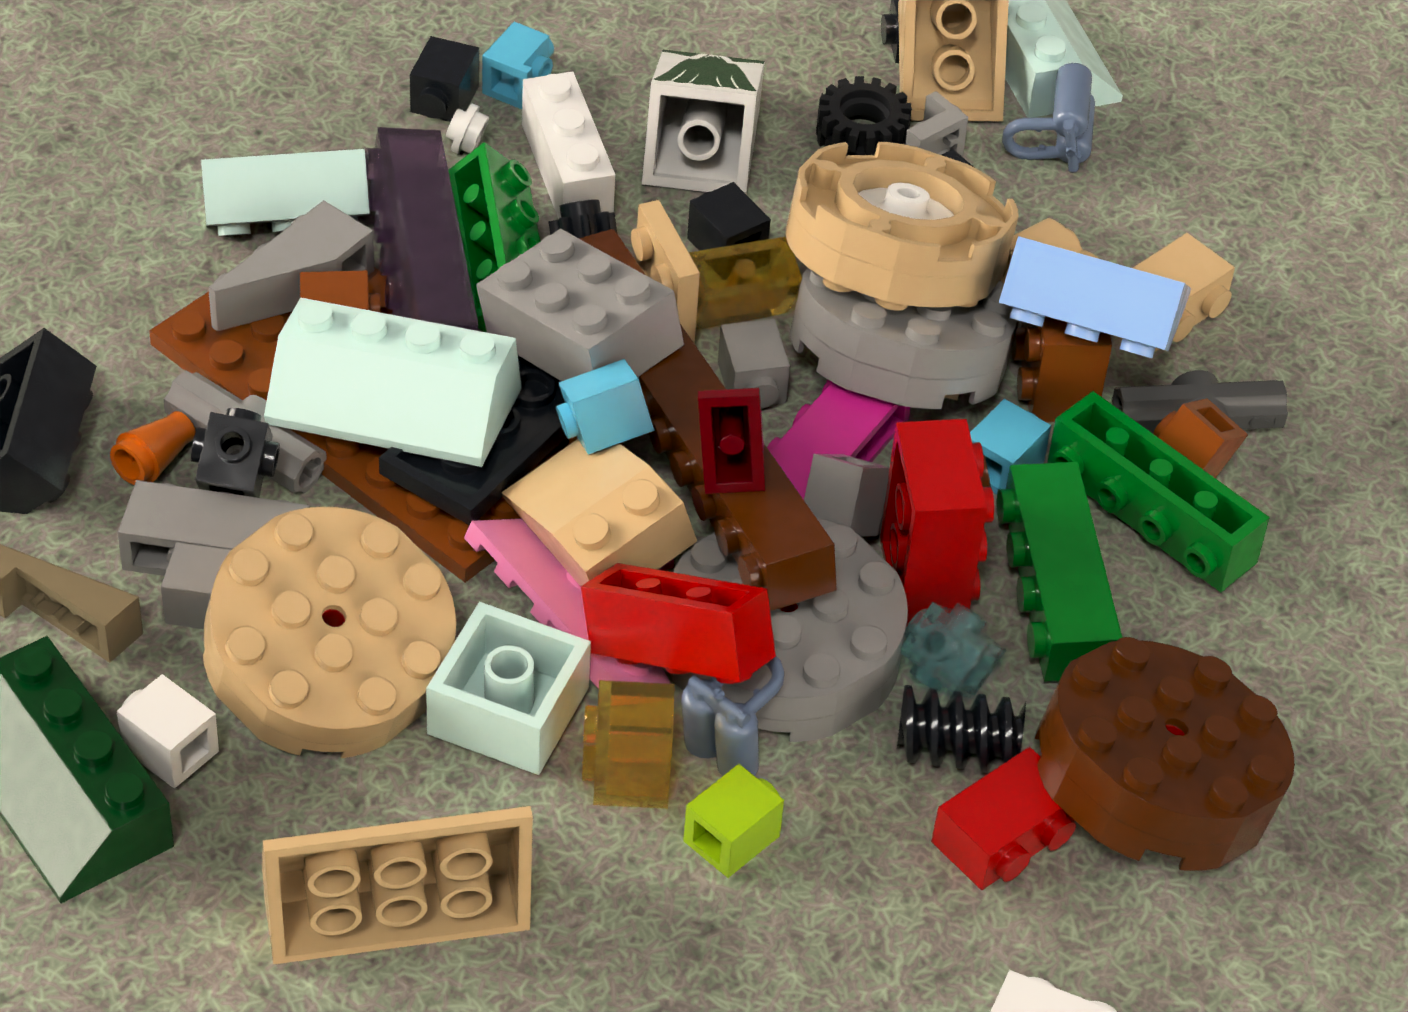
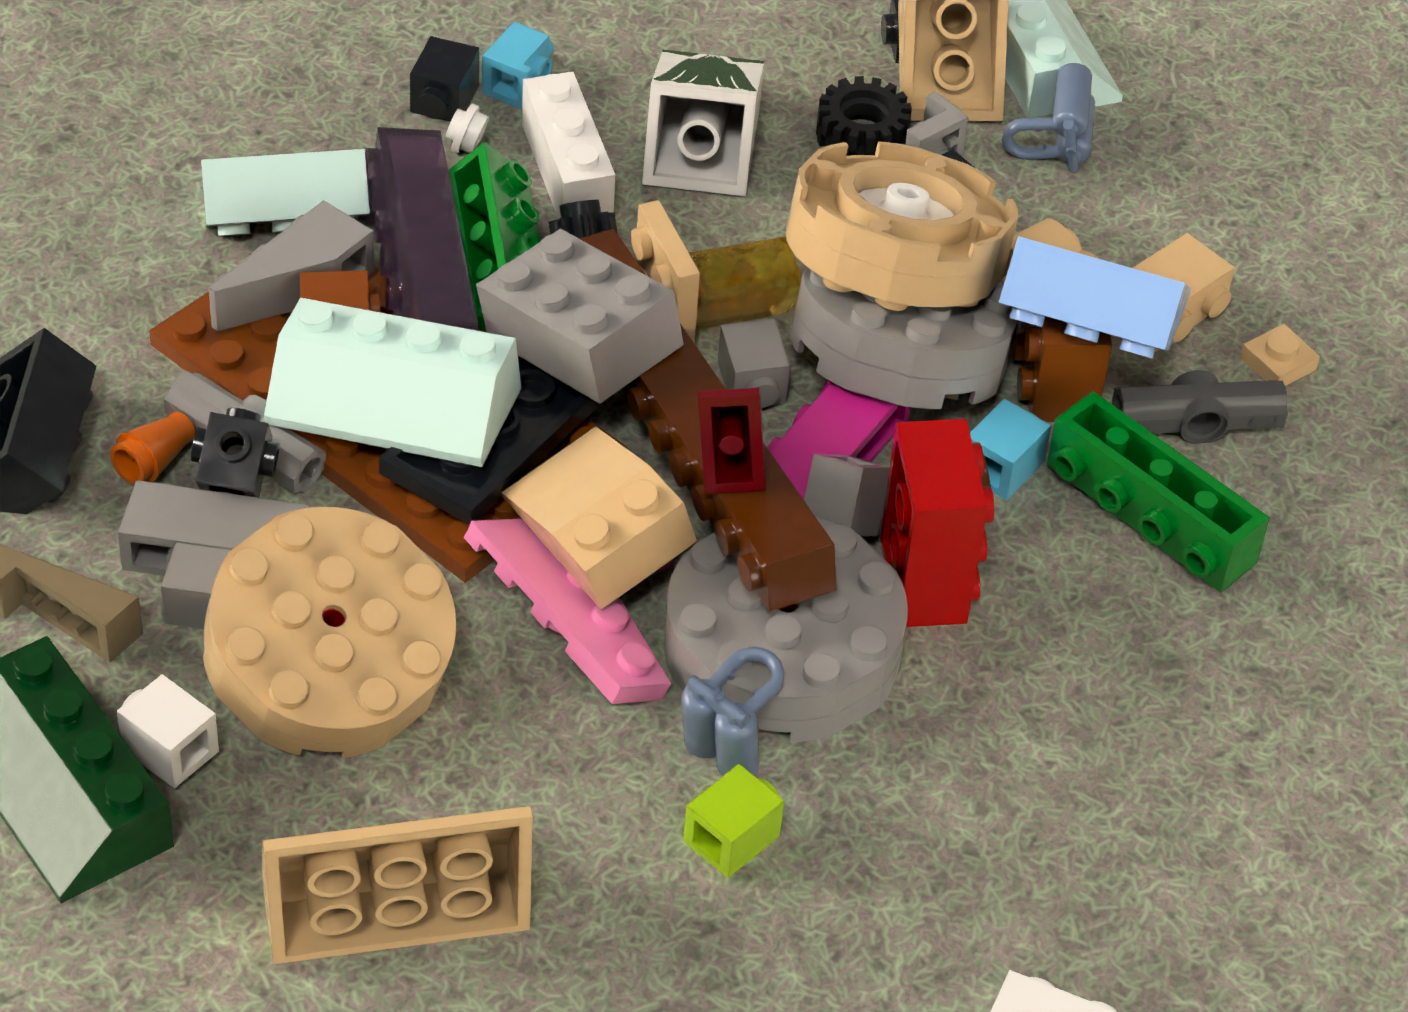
light aqua brick [426,601,591,775] -> none
medium azure brick [556,359,654,455] -> none
red brick [581,563,776,684] -> none
clear yellow brick [582,680,675,809] -> none
black brick [687,182,771,276] -> none
black piece [897,685,1026,773] -> none
clear light blue brick [900,602,1007,699] -> none
red brick [931,746,1076,890] -> none
green brick [996,462,1122,682] -> none
reddish brown piece [1034,637,1295,871] -> none
dark orange brick [1153,398,1248,478] -> none
none -> tan plate [1240,324,1320,386]

